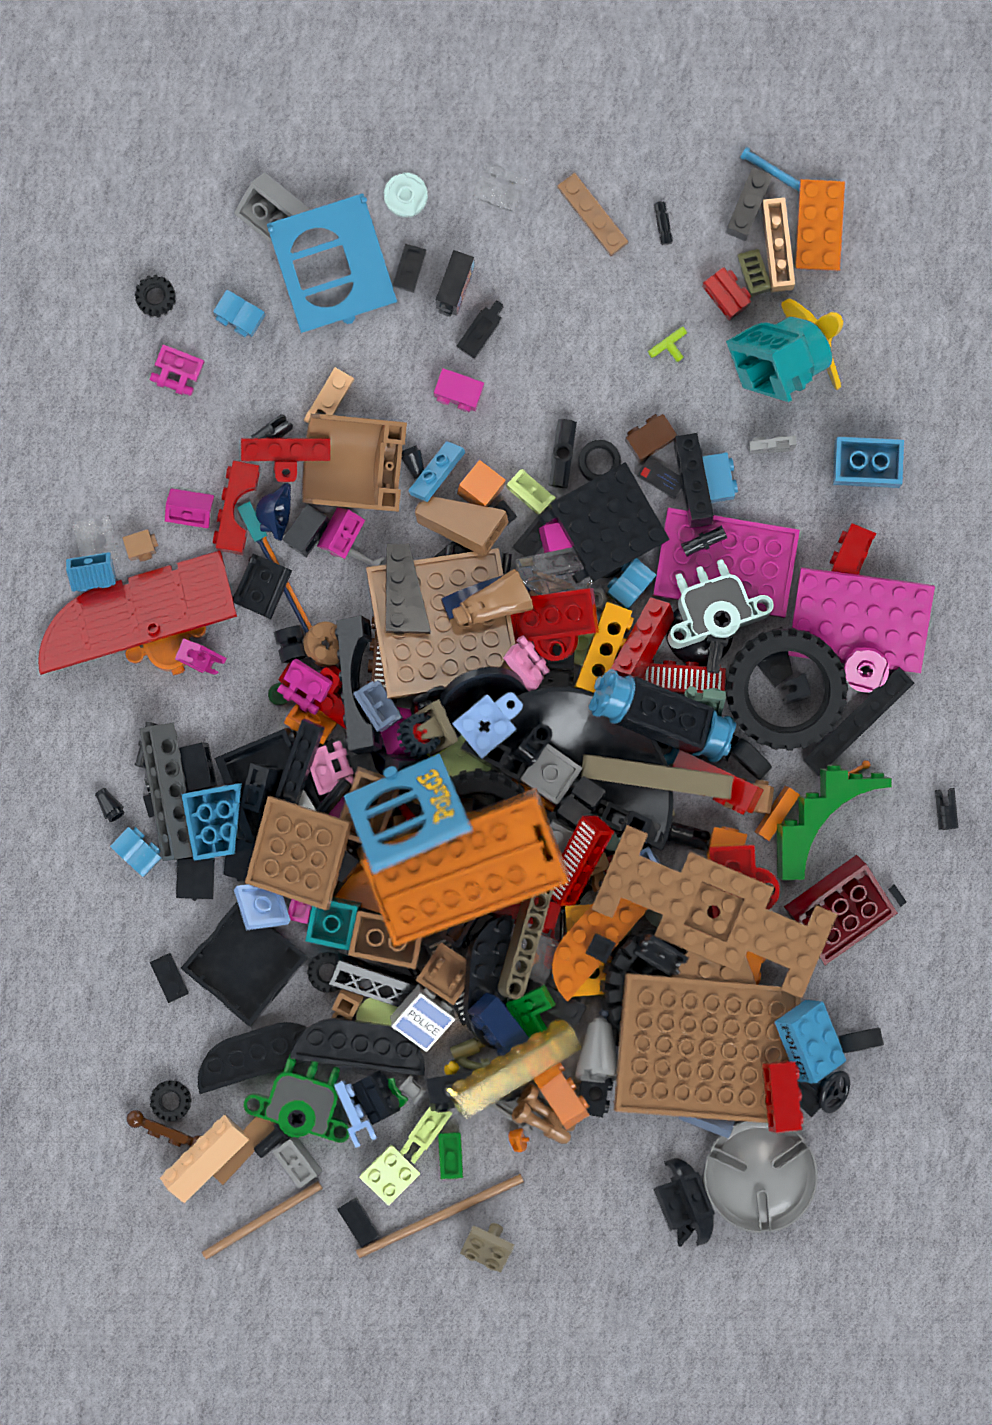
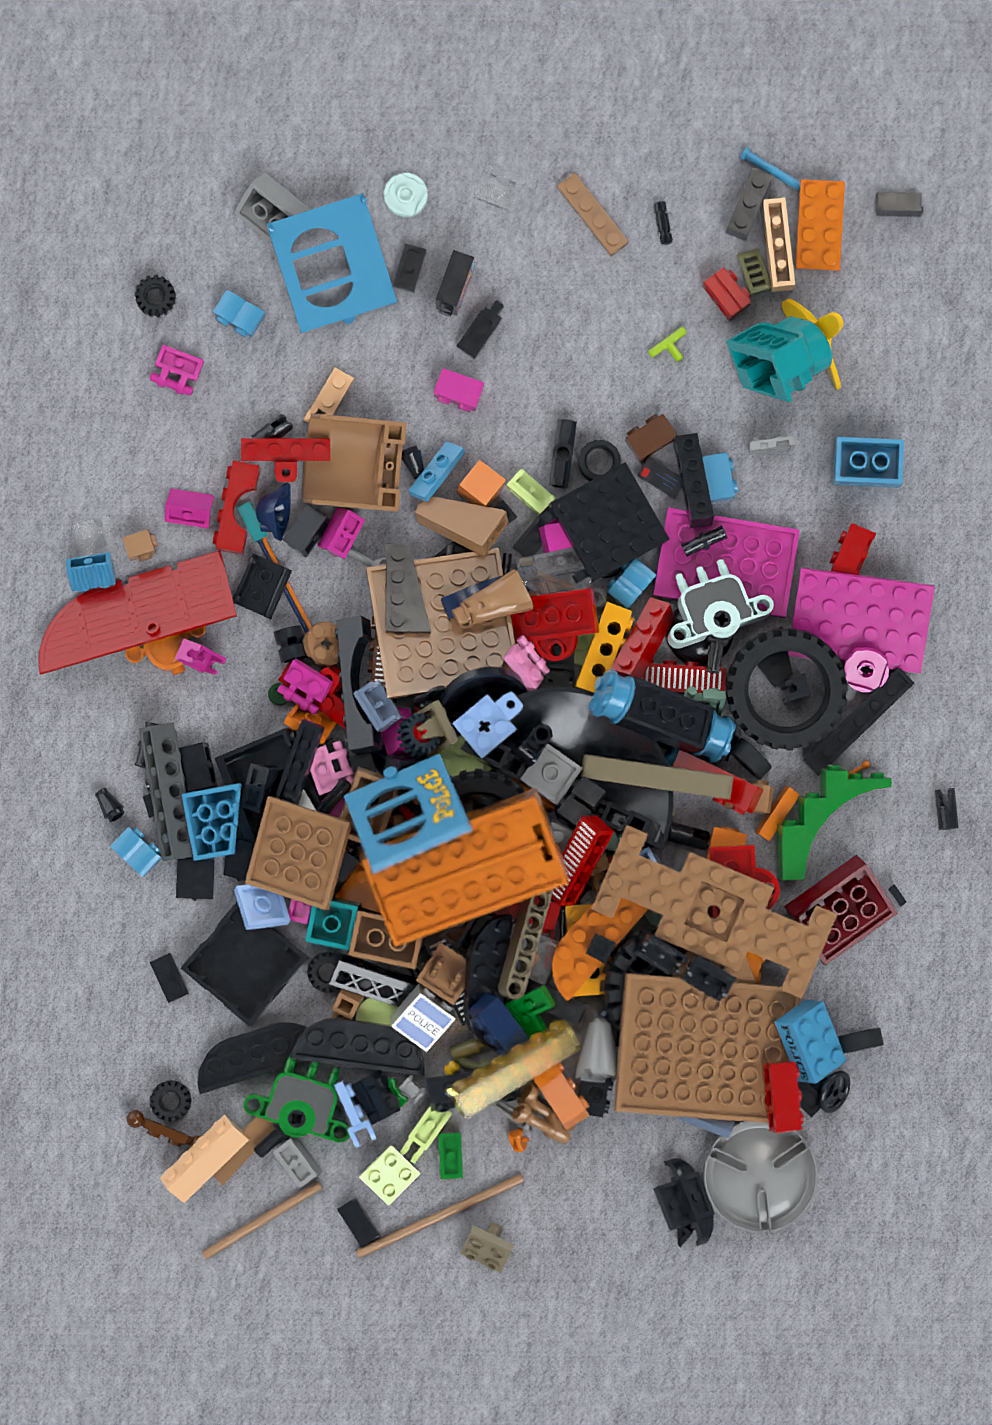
none -> black hinge [680,955,737,1002]
none -> panel [876,192,924,217]

